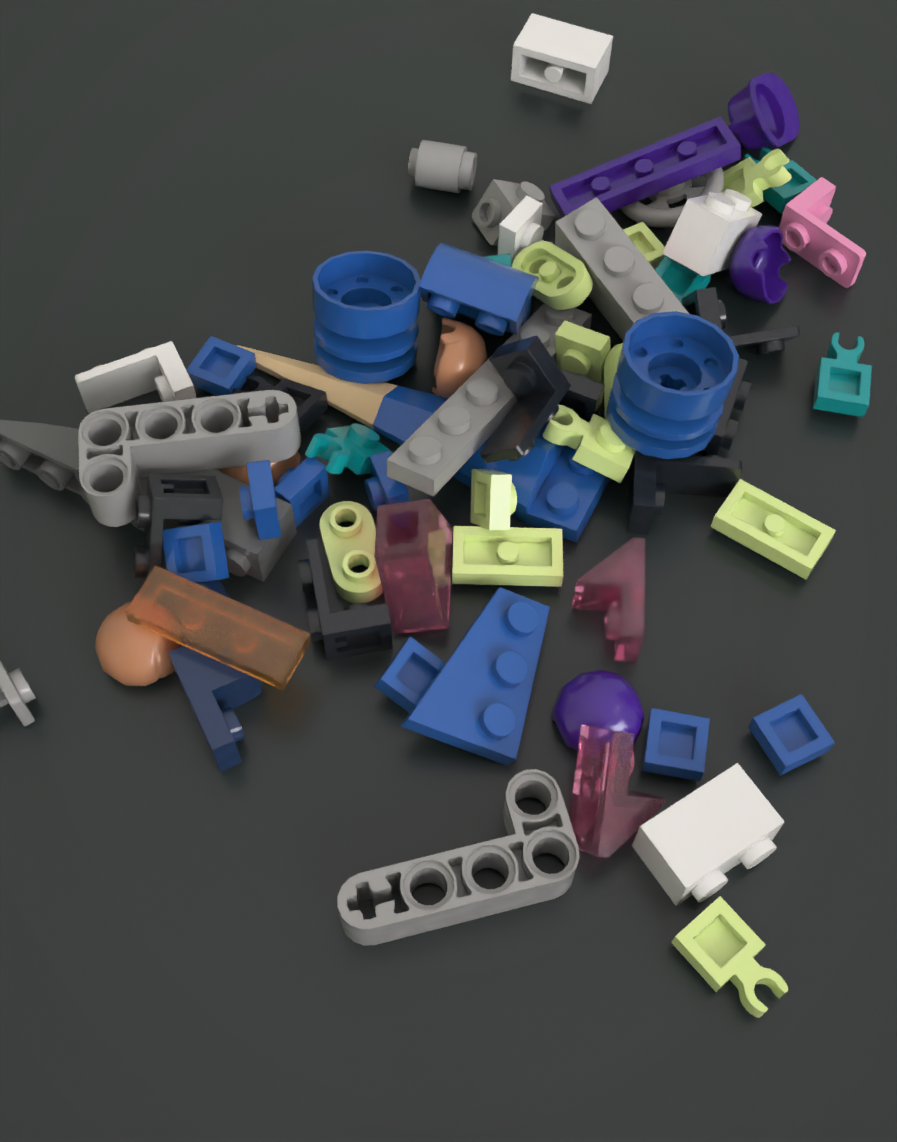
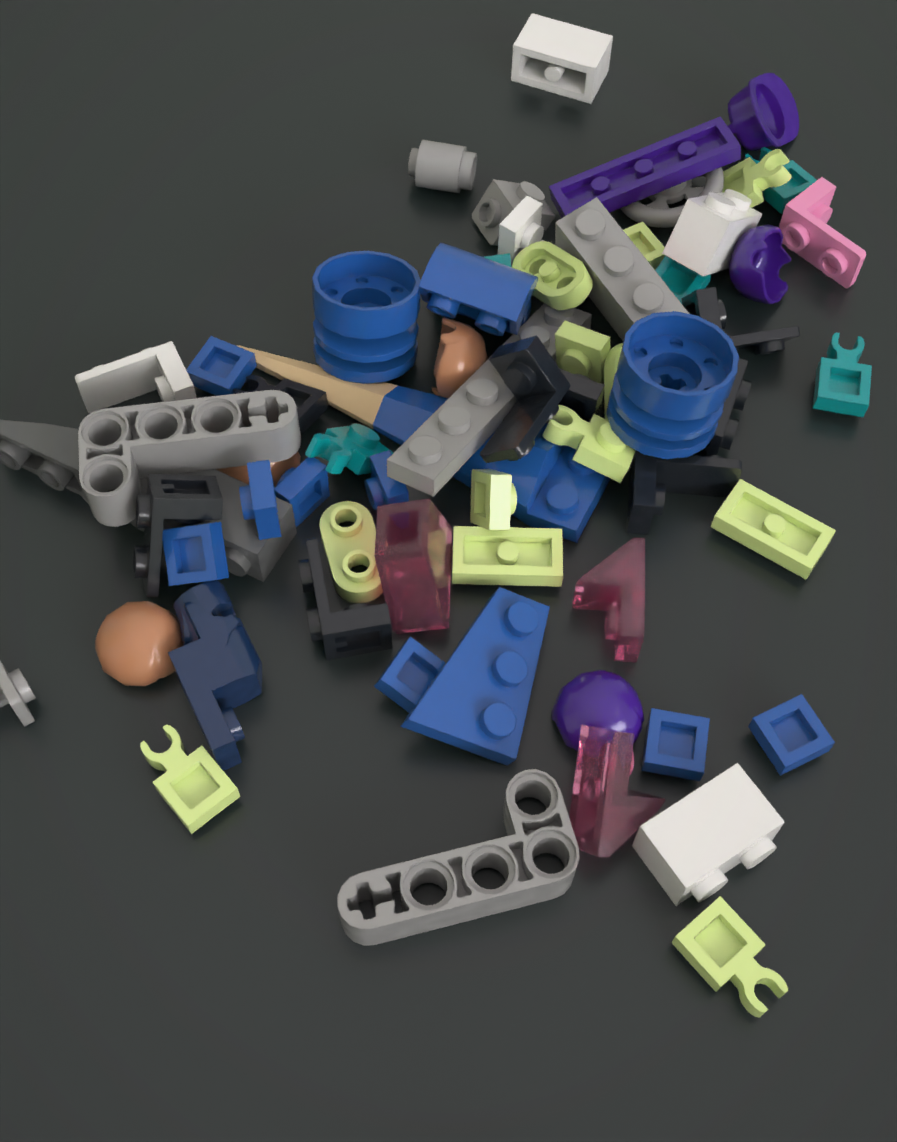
clear orange tile [125,566,311,690] -> none
none -> yellowish green plate [140,725,241,834]

